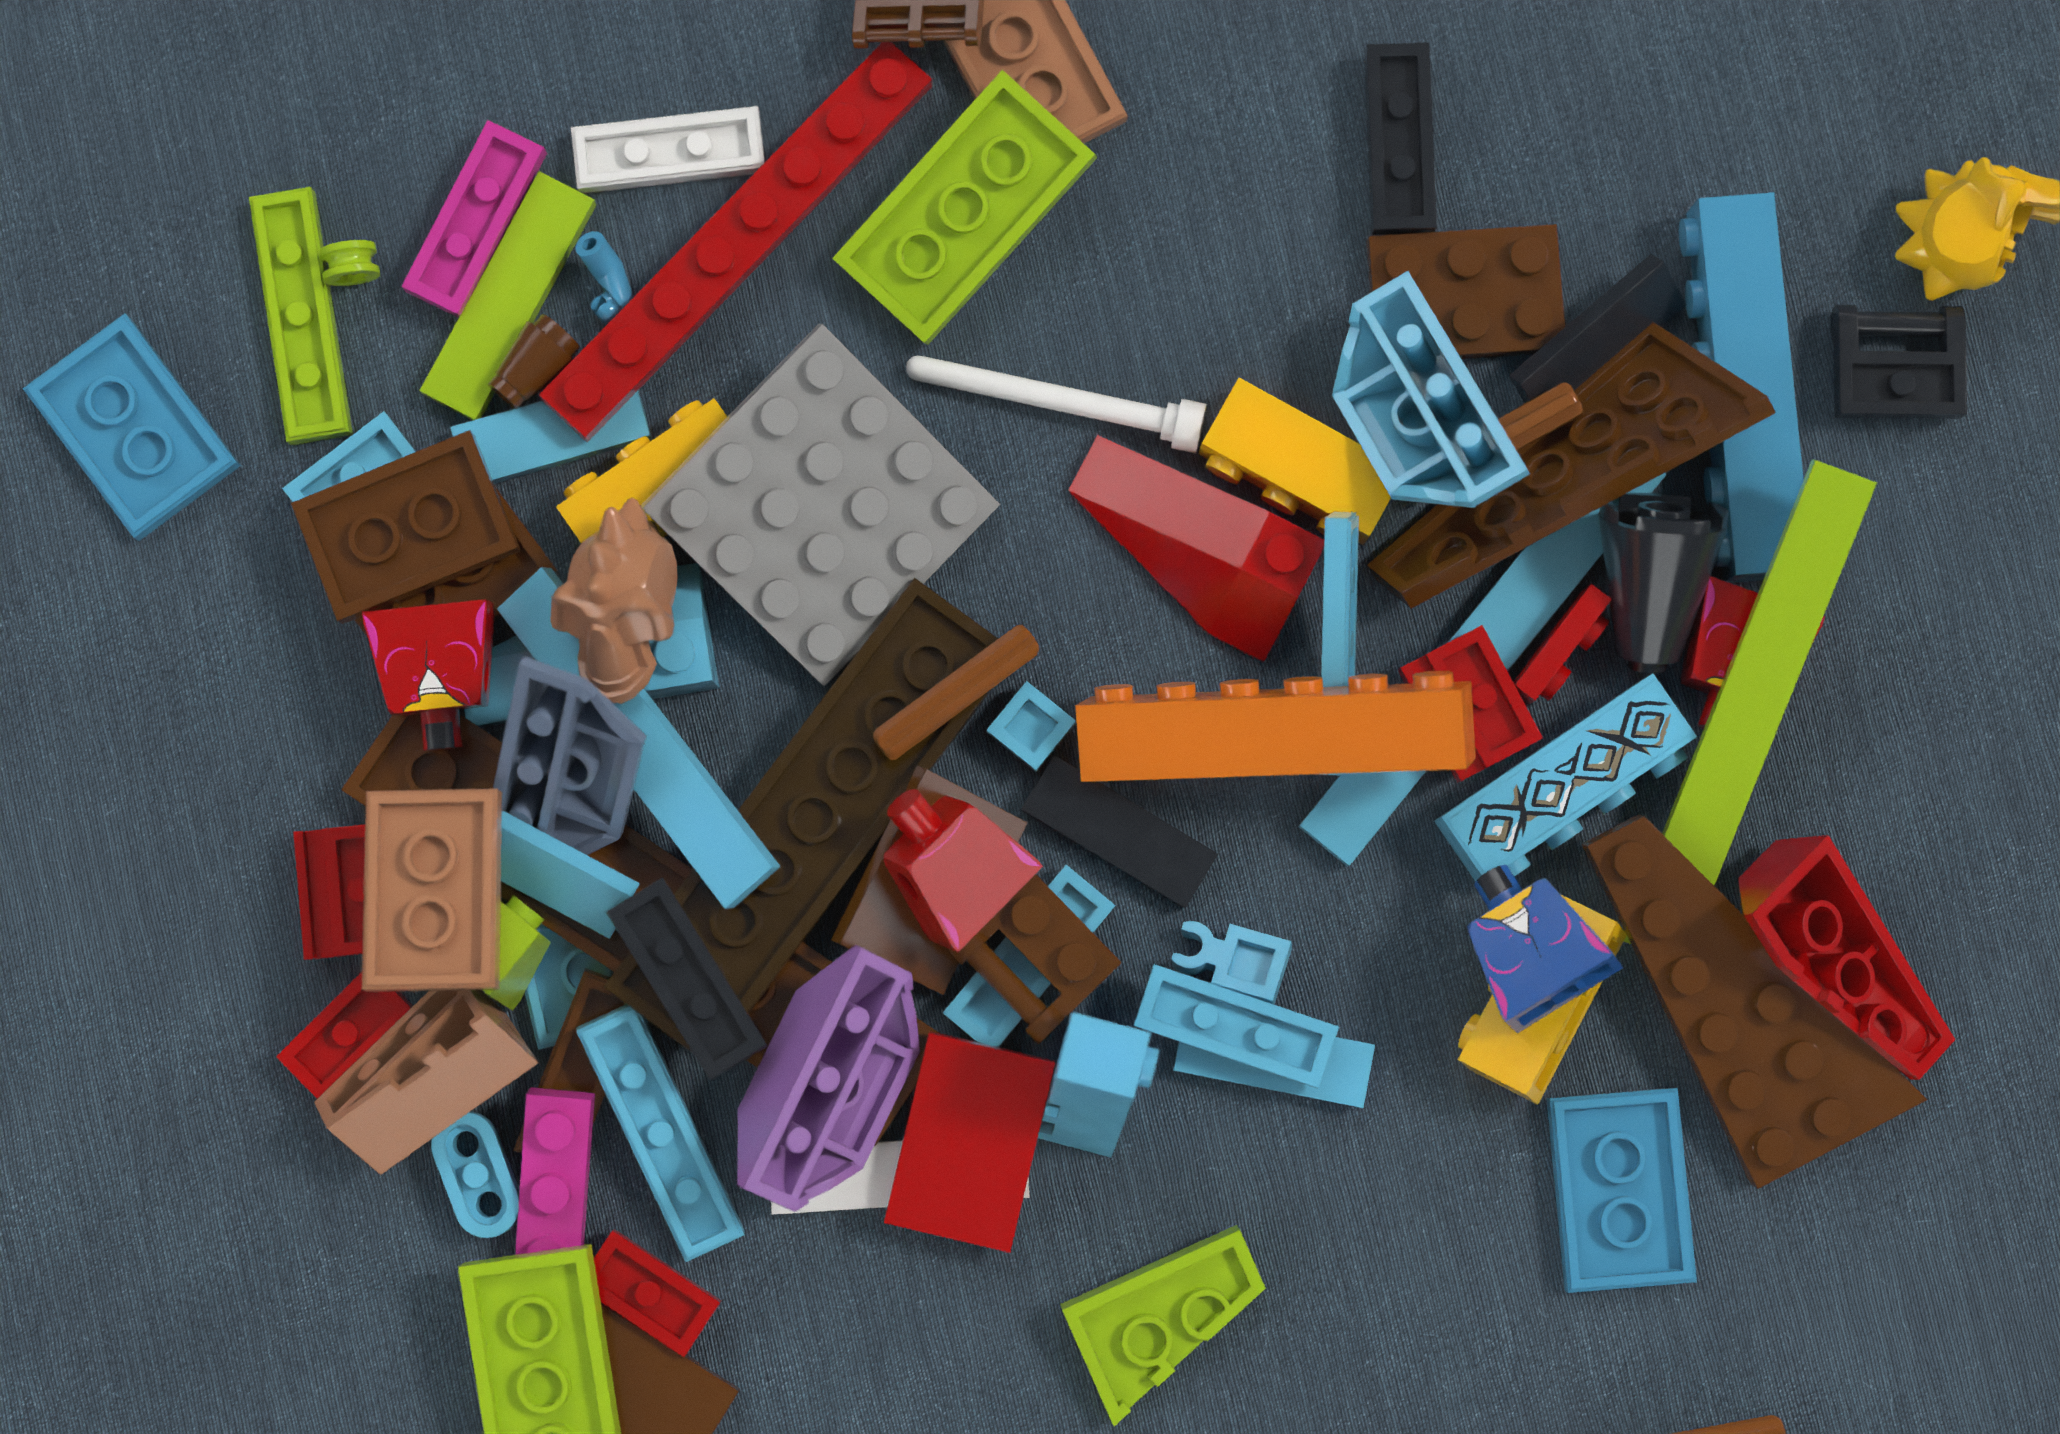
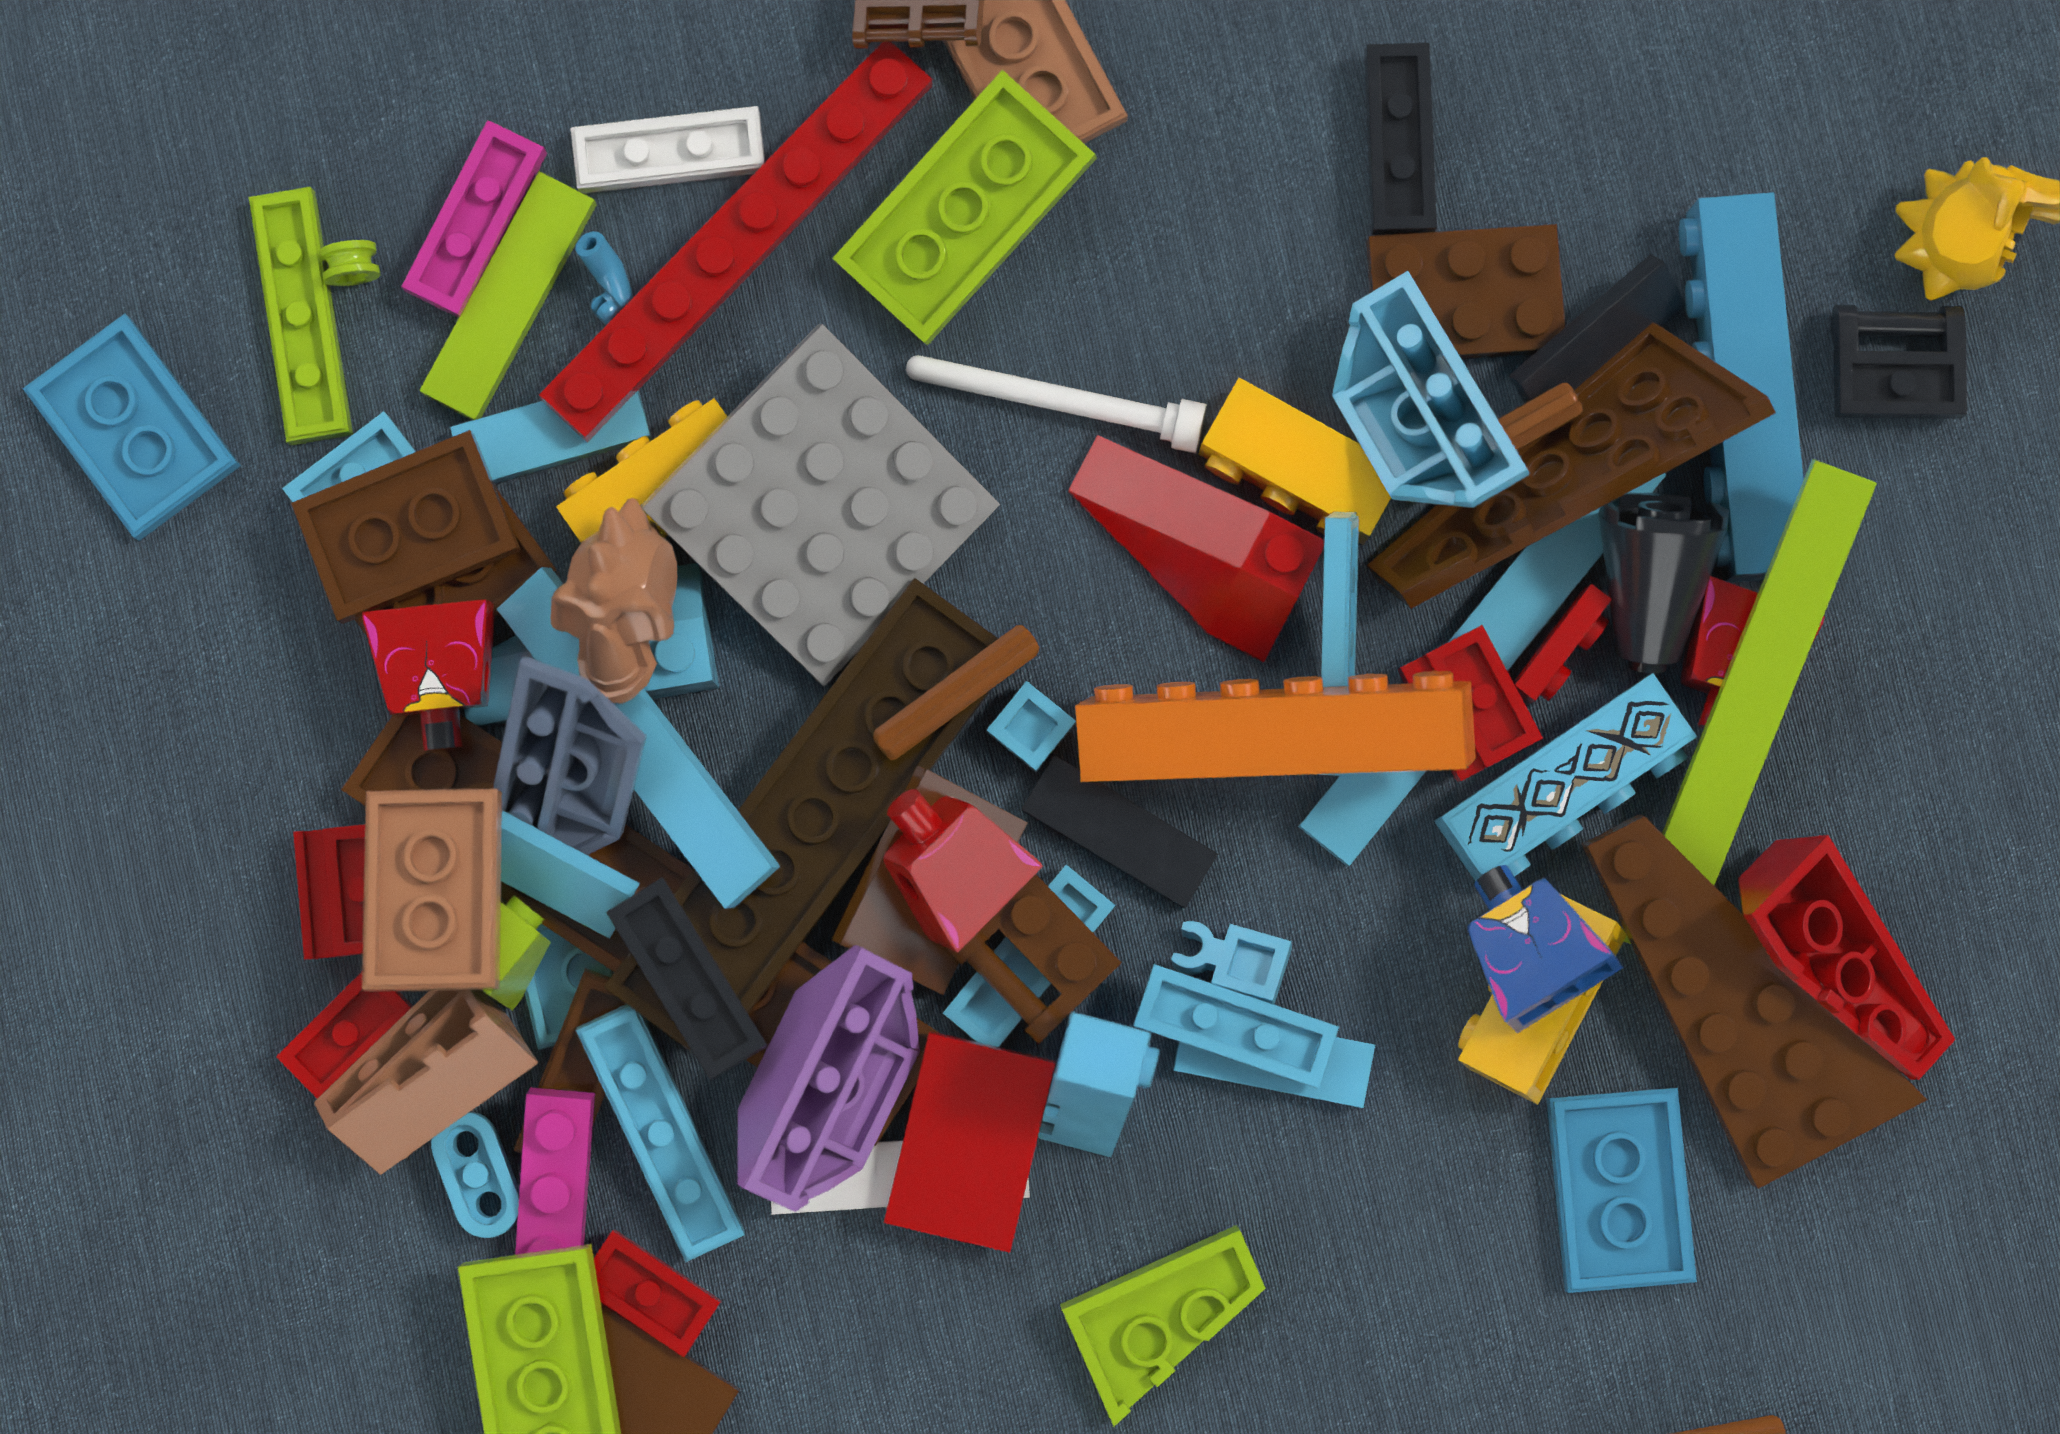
reddish brown cone [488,314,580,409] -> none

